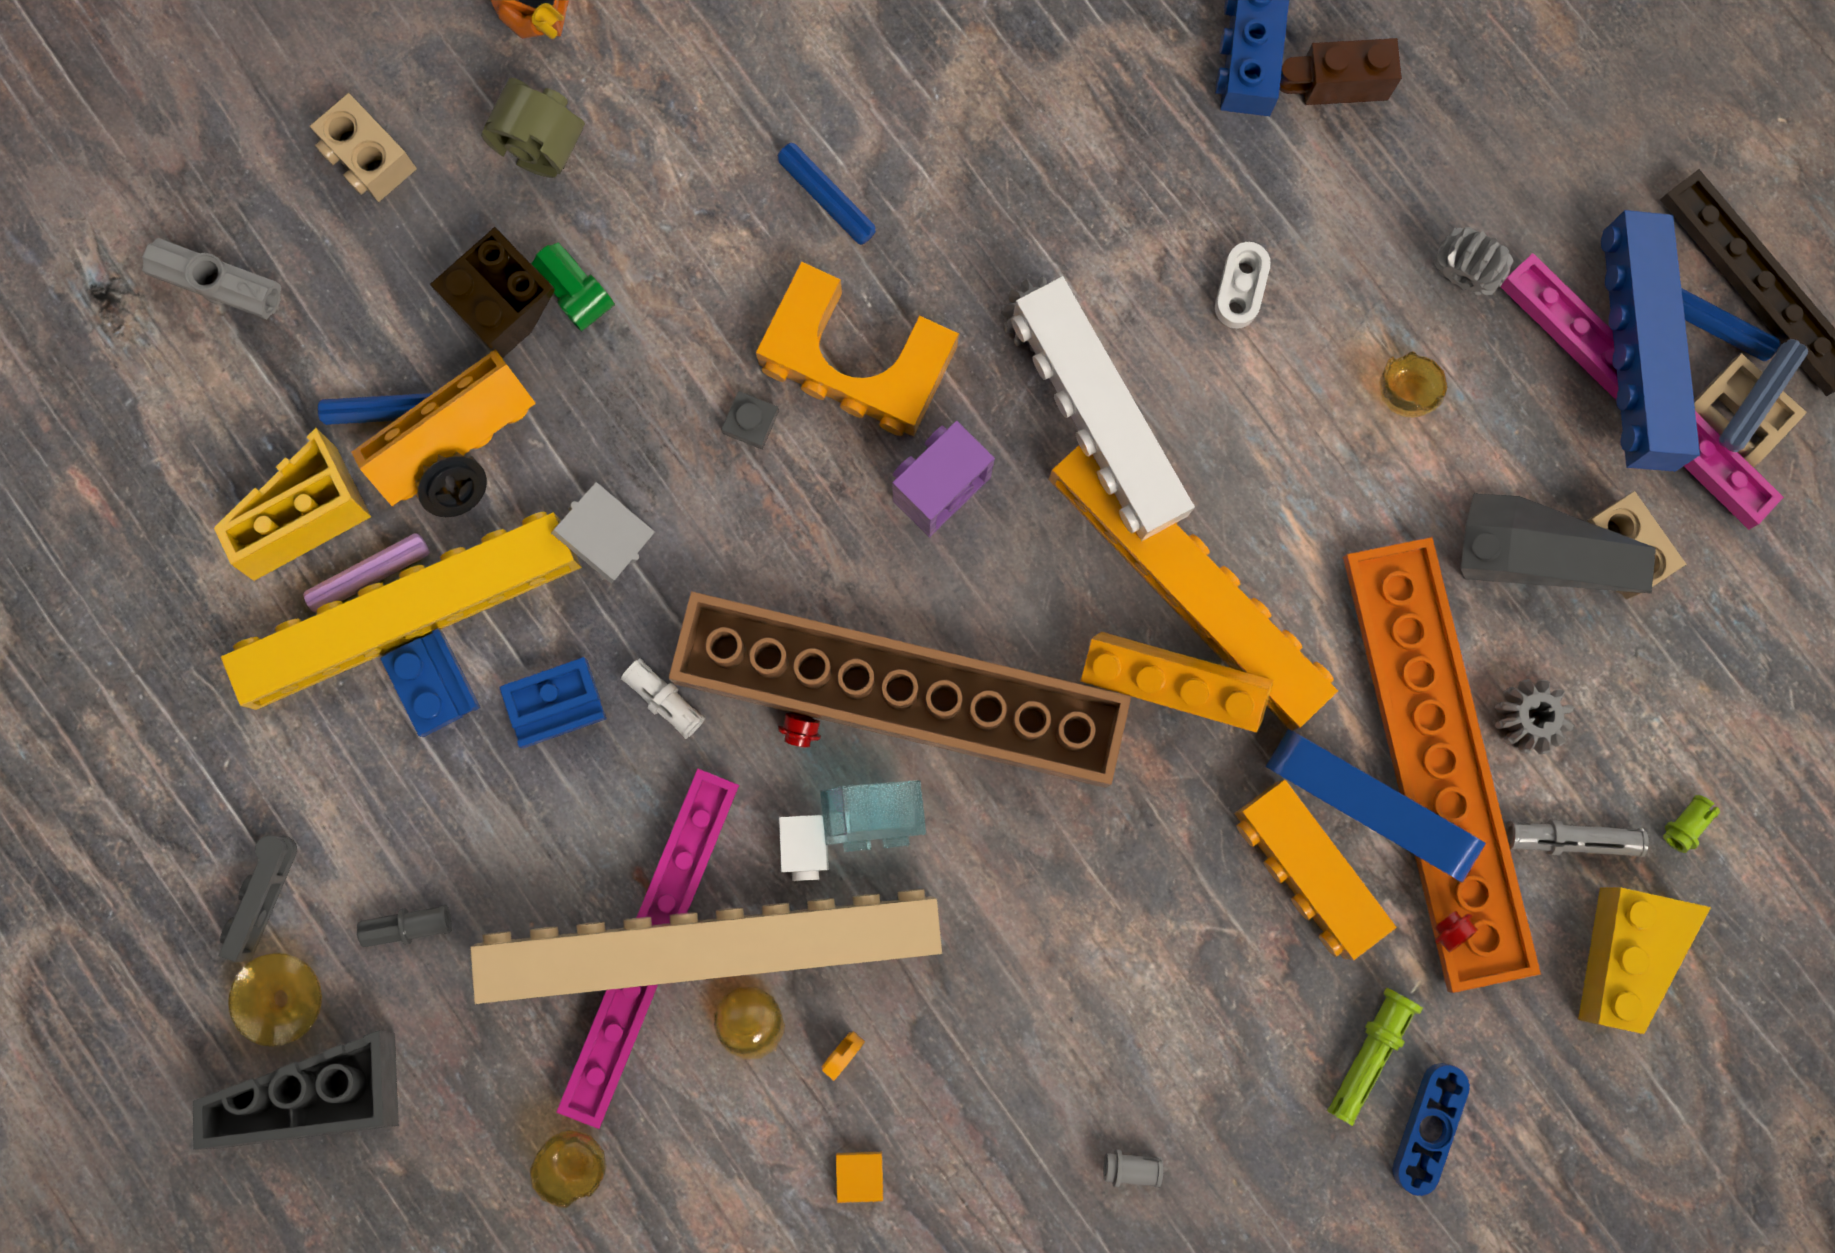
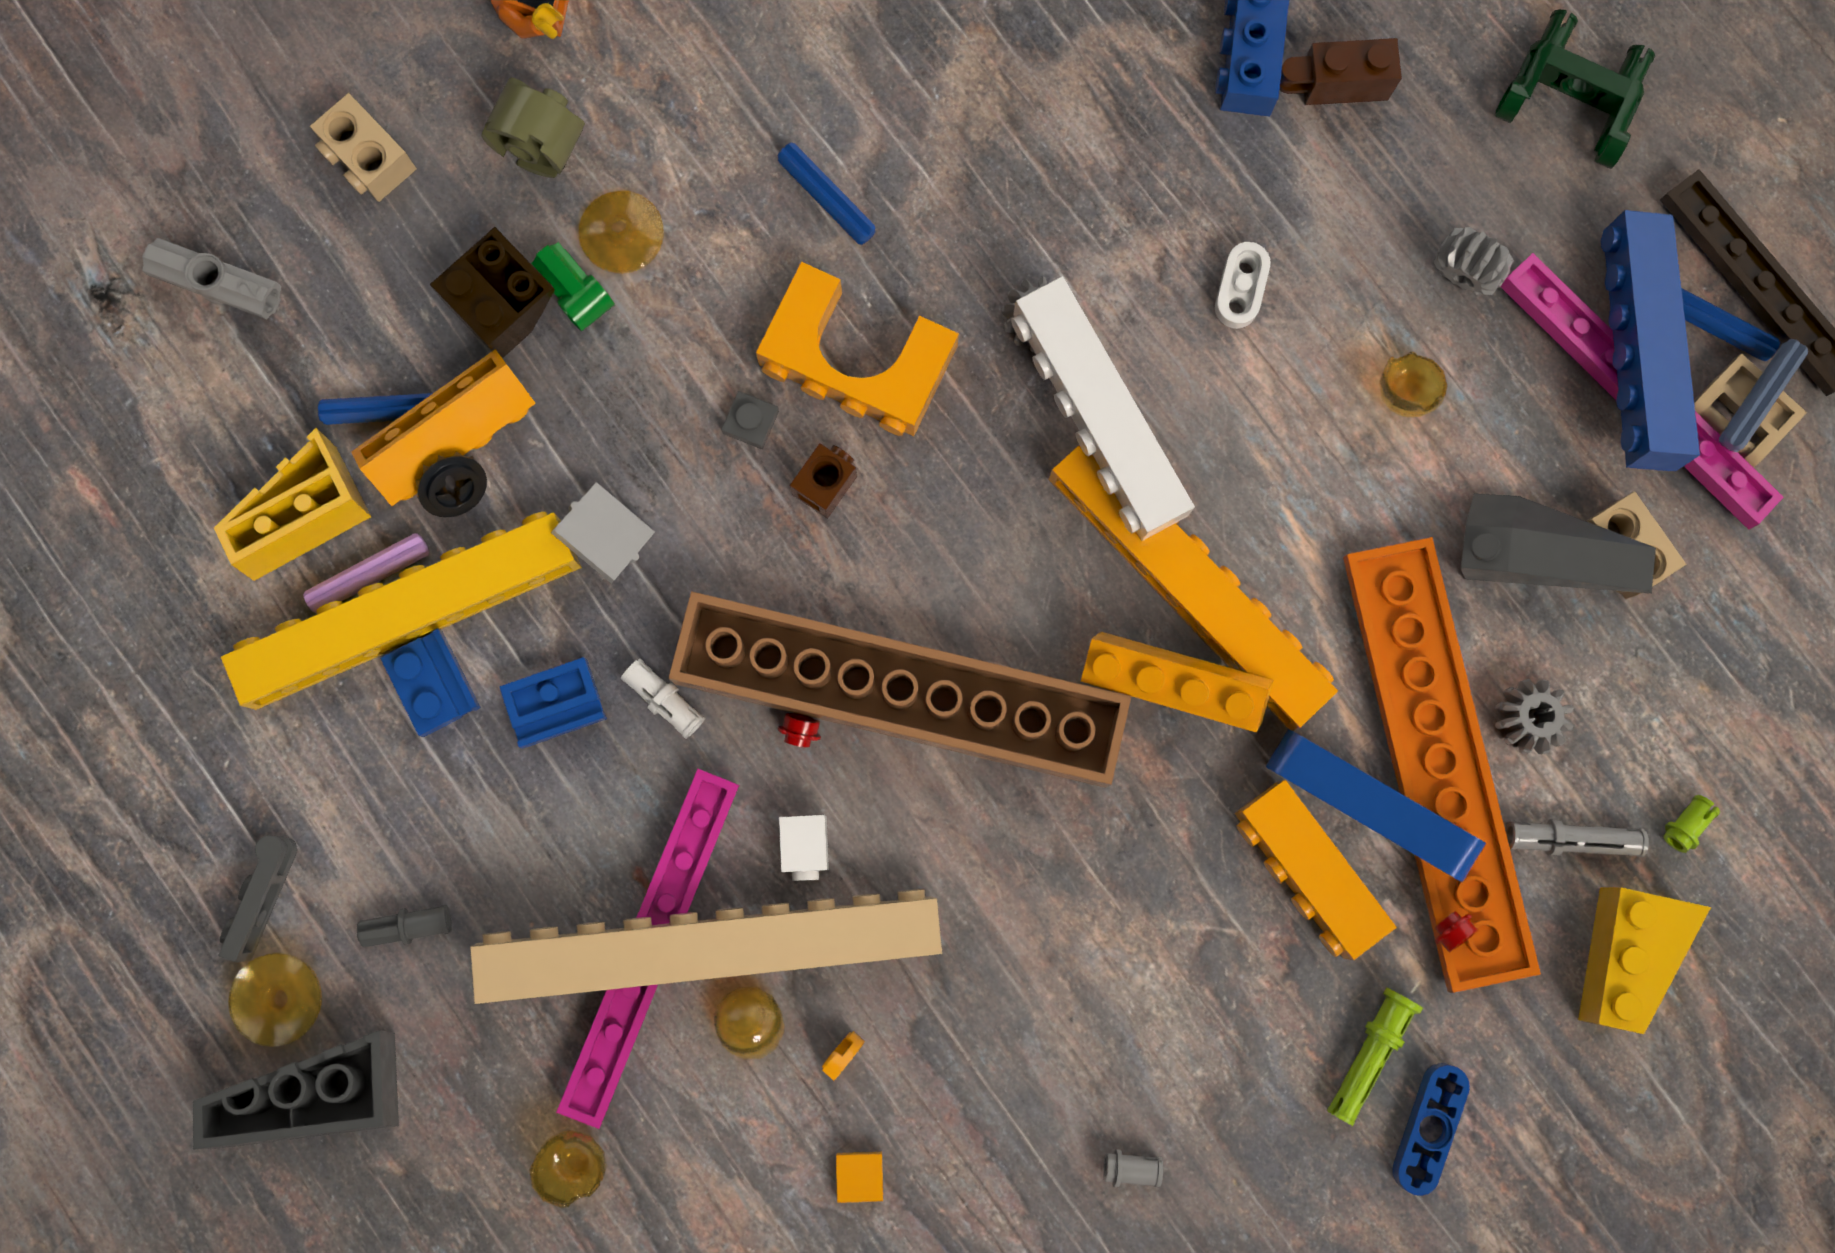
clear light blue brick [820,780,926,852] -> none
medium lavender brick [892,421,995,538] -> none
none -> clear yellow dish [578,191,664,274]
none -> reddish brown brick [789,443,857,519]
none -> dark green connector [1494,9,1655,169]

